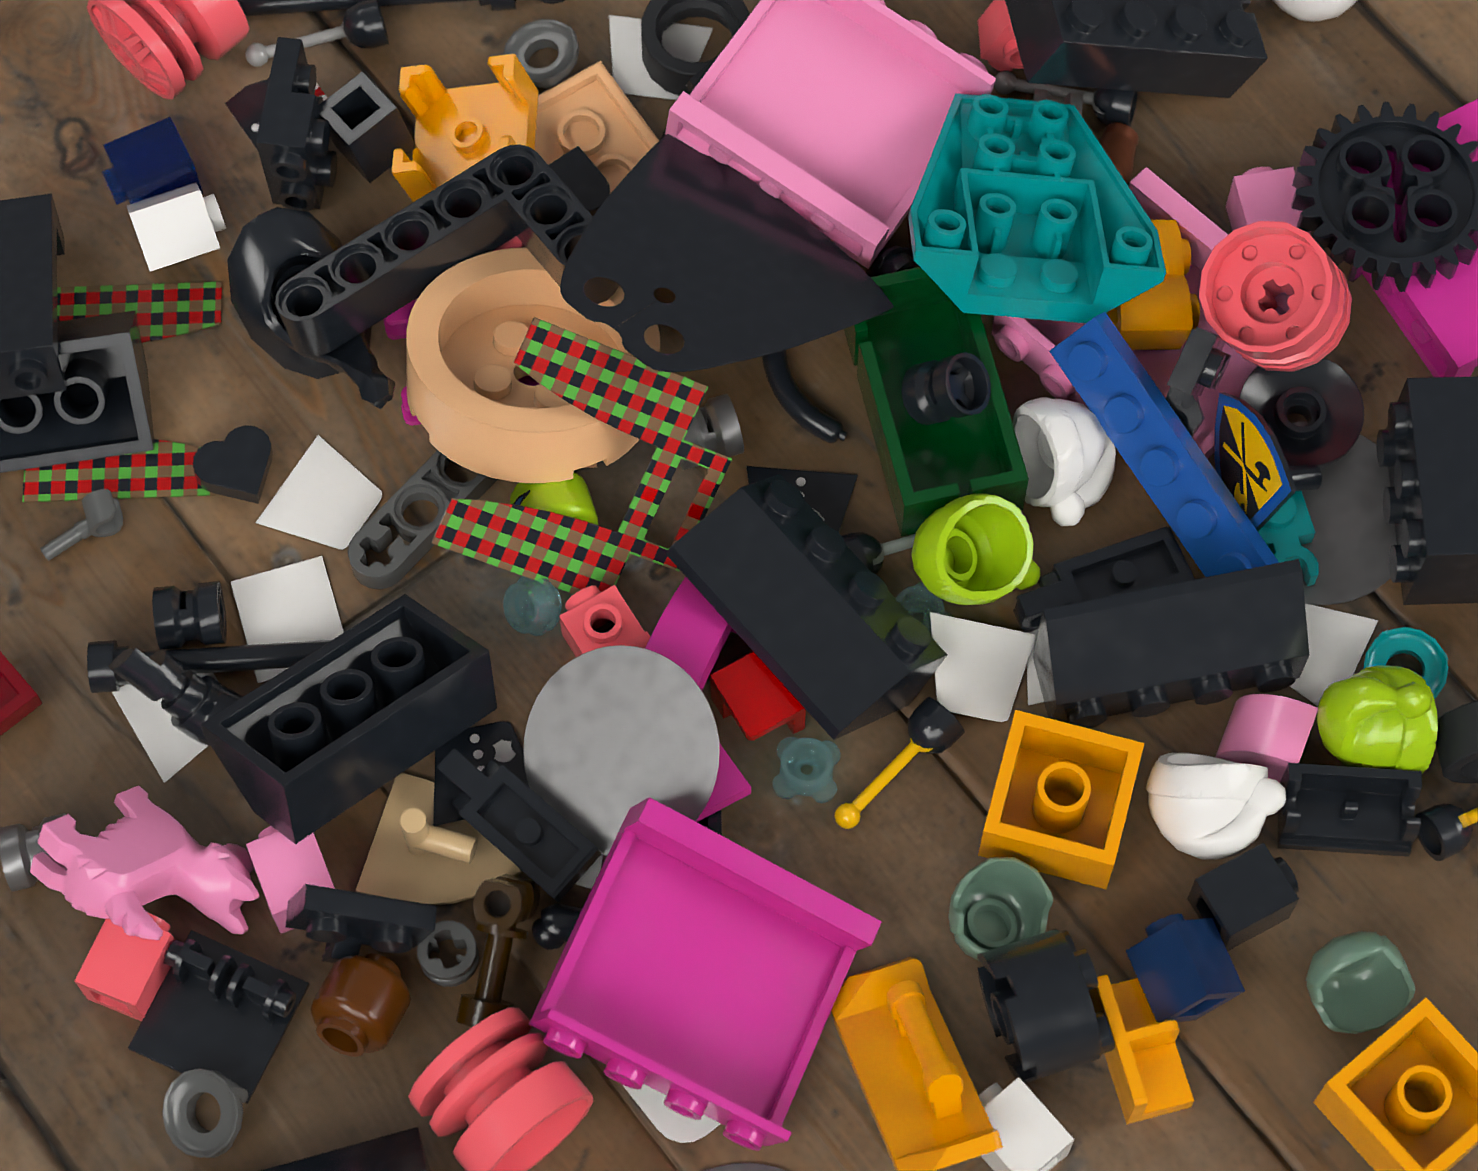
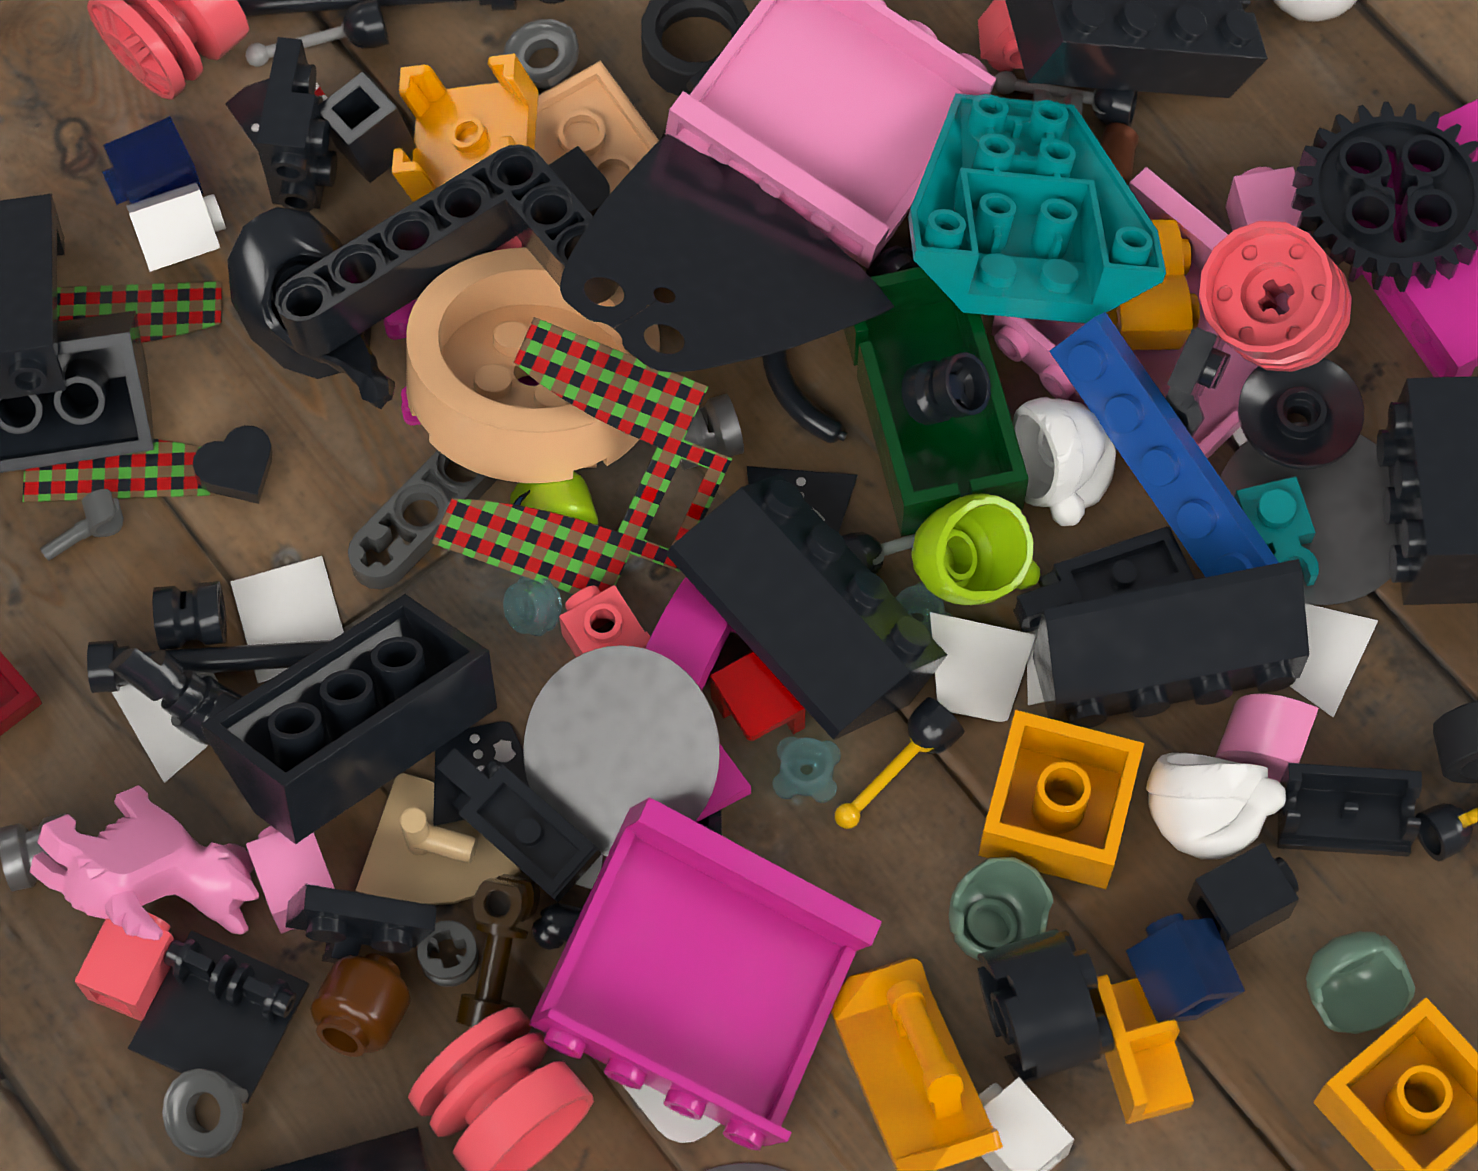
white sticker [256,435,382,550] -> none
white sticker [609,15,713,100] -> none
shield [1215,392,1322,532] -> none
lime piece [1316,665,1438,773] -> none
teal piece [1363,627,1448,699] -> none

